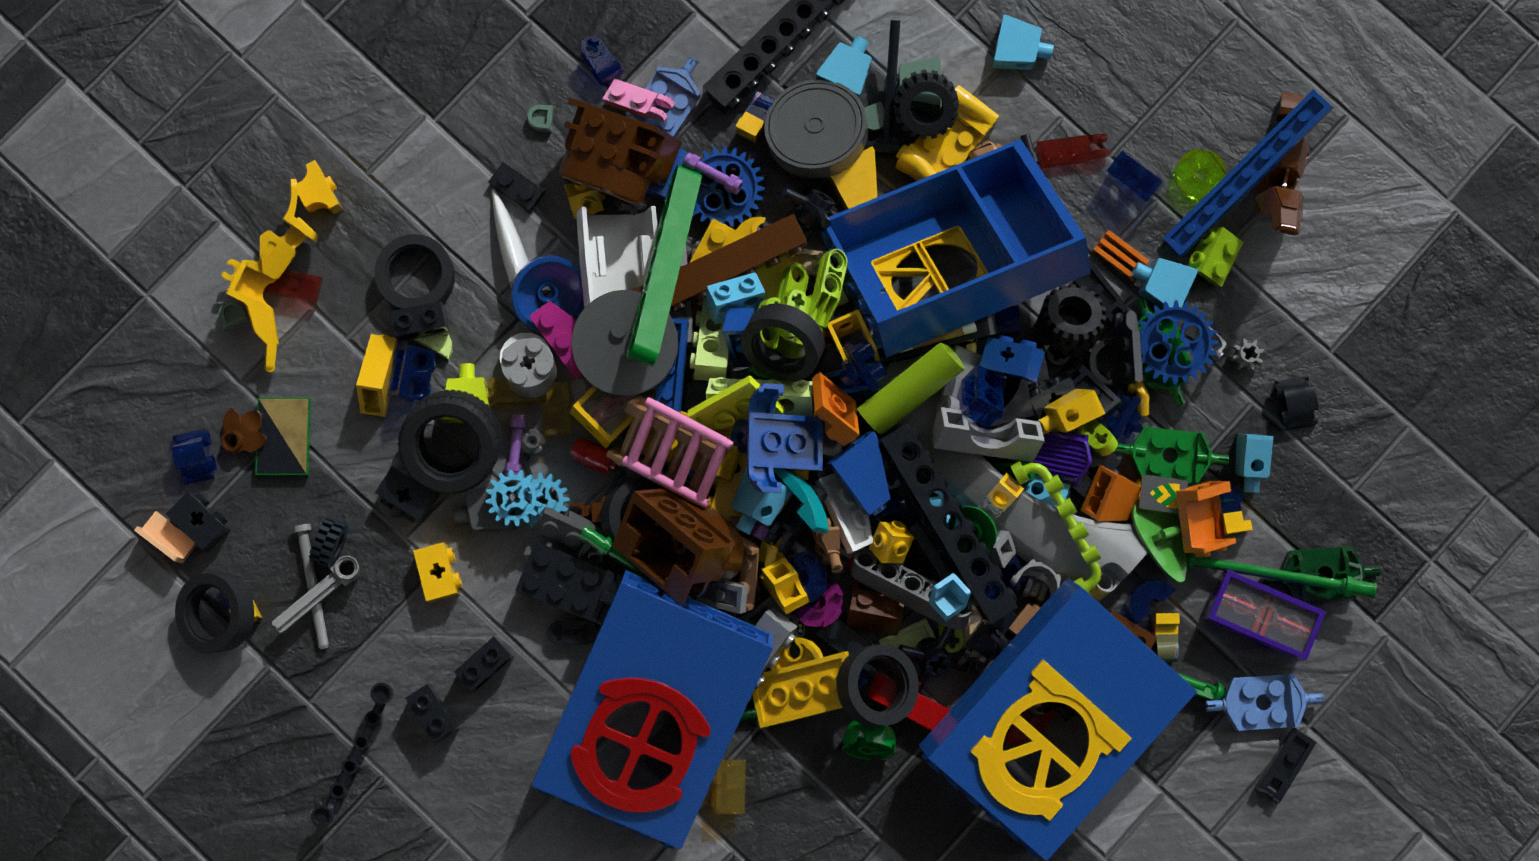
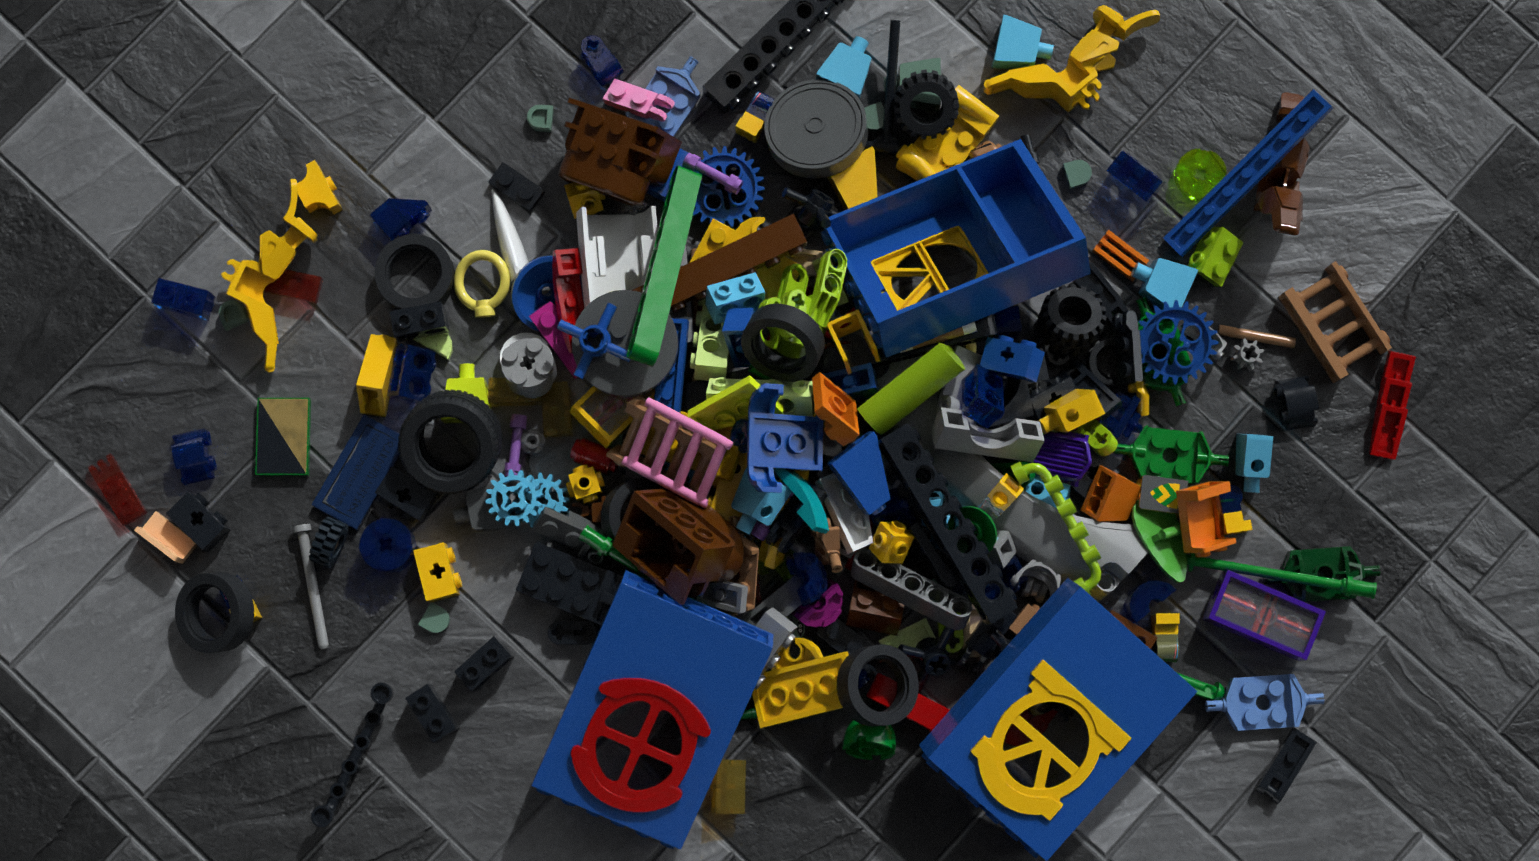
reddish brown plate [221,408,267,454] -> none
light grey axle [272,556,360,633] -> none
yellow brick [759,557,809,614] -> none
clear blue hips [839,340,887,392] -> none
medium azure panel [928,573,971,621] -> none
clear red hinge [1036,133,1111,168] -> none
none -> clear red hinge [88,453,148,526]
none -> clear blue brick [151,278,216,321]
none -> dark blue tile [311,415,400,530]
none -> clear blue brick [359,518,417,573]
none -> clear blue slope [370,198,432,241]
none -> sand green tile [418,602,450,633]
none -> light yellow piece [454,250,510,318]
none -> red slope [552,248,584,353]
none -> blue bar [557,303,631,379]
none -> yellow brick [566,465,605,504]
none -> yellow piece [983,5,1160,112]
none -> sand green tile [1062,160,1092,190]
none -> medium nougat bar [1217,325,1296,348]
none -> medium nougat fence [1278,261,1392,383]
none -> red slope [1369,350,1416,460]

